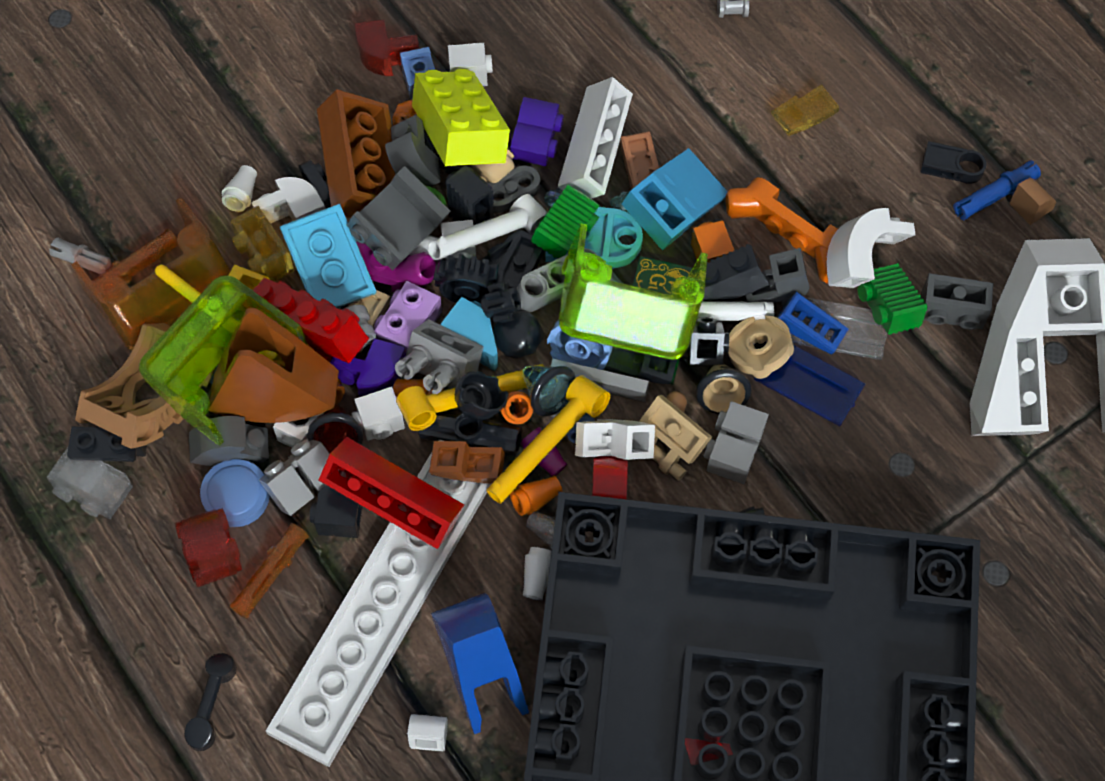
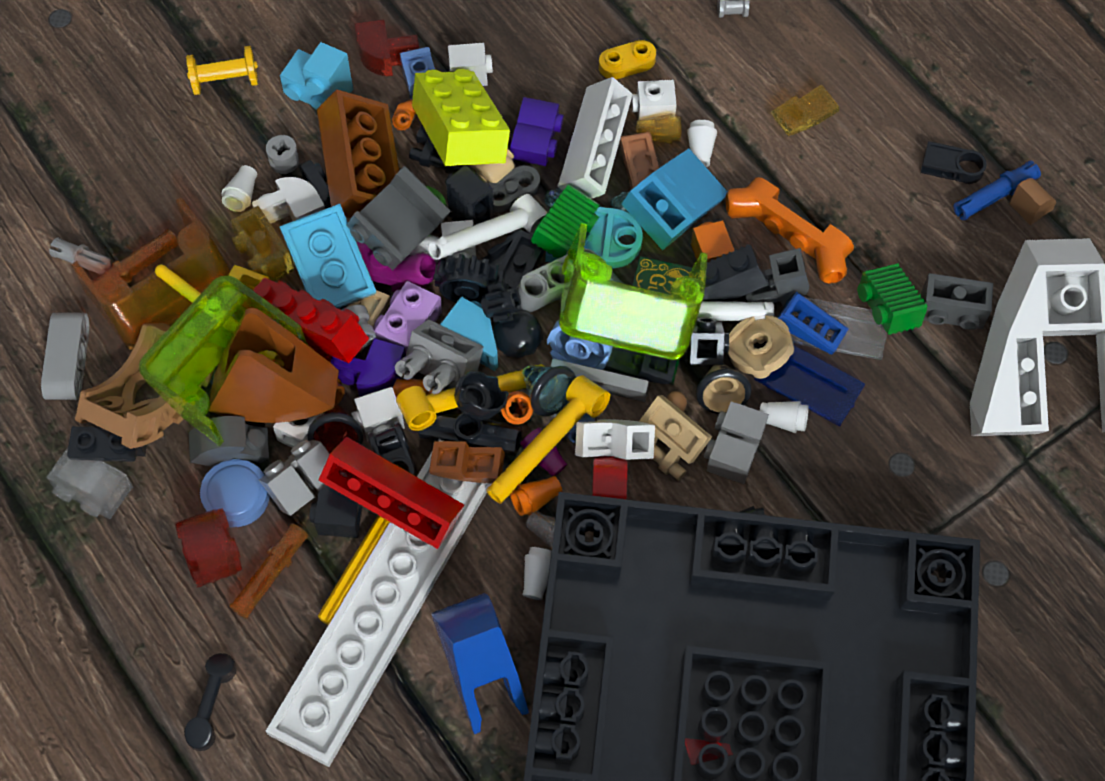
dark grey brick [385,115,441,187] -> none
white brick [407,714,448,752] -> none
white arch [827,208,915,288] -> none
none -> light grey beam [41,312,90,400]
none -> yellow hose [186,45,258,95]
none -> light grey wheel [266,135,299,174]
none -> medium azure brick [280,42,353,110]
none -> yellow axle [318,515,390,625]
none -> black piece [367,420,417,477]
none -> yellow plate [599,40,656,79]
none -> white brick [631,80,676,124]
none -> clear yellow cone [637,113,681,144]
none -> white cone [687,120,717,167]
none -> white cone [760,401,809,433]

